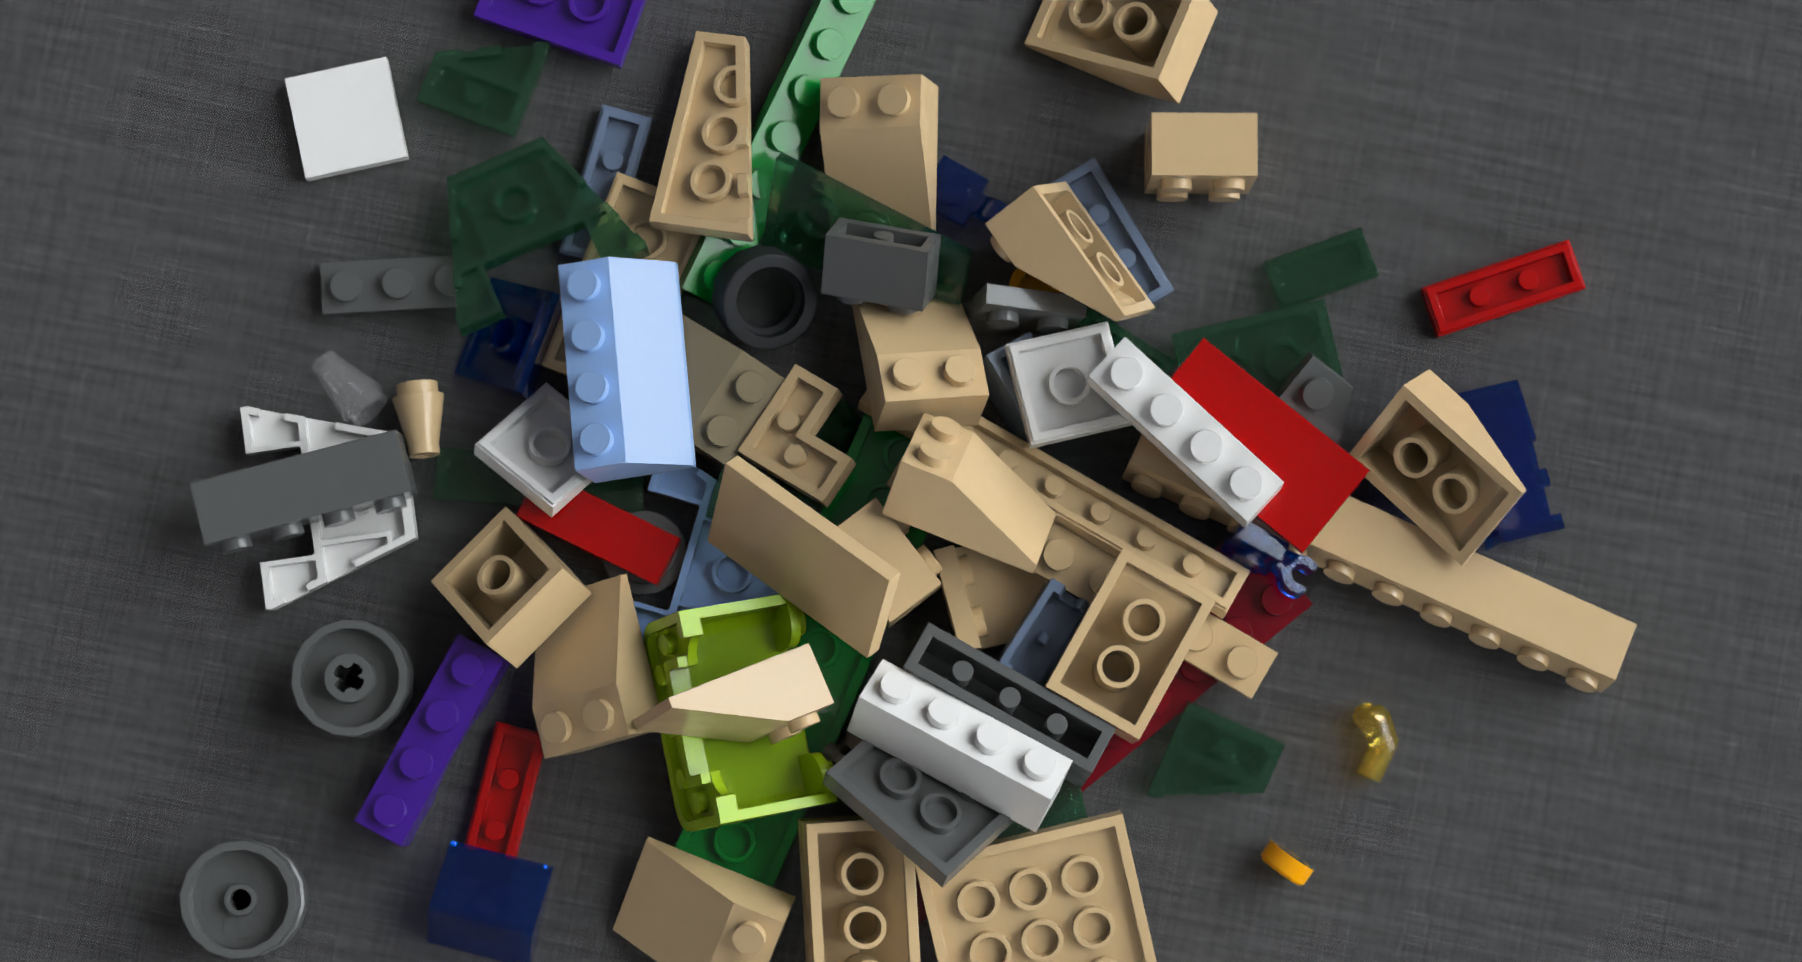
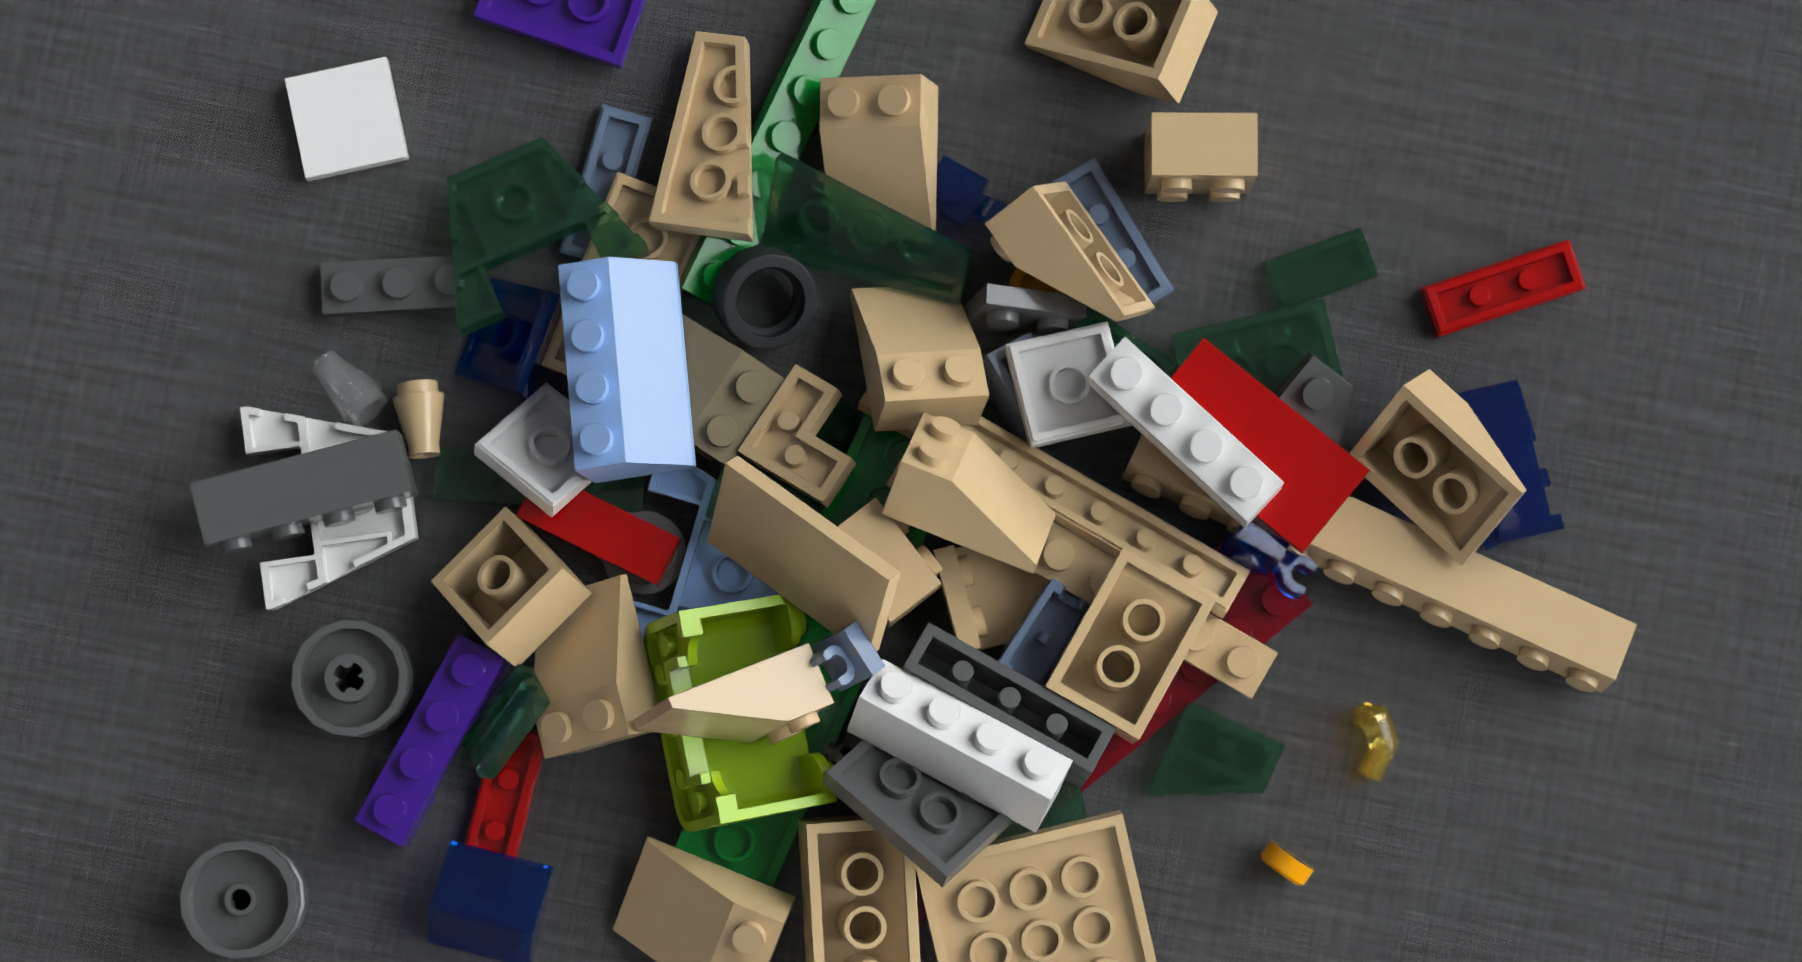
clear green wing [417,41,552,140] -> none
dark grey brick [821,217,941,314] -> none
none -> clear green tile [462,664,550,780]
none -> sand blue tile [810,620,885,692]

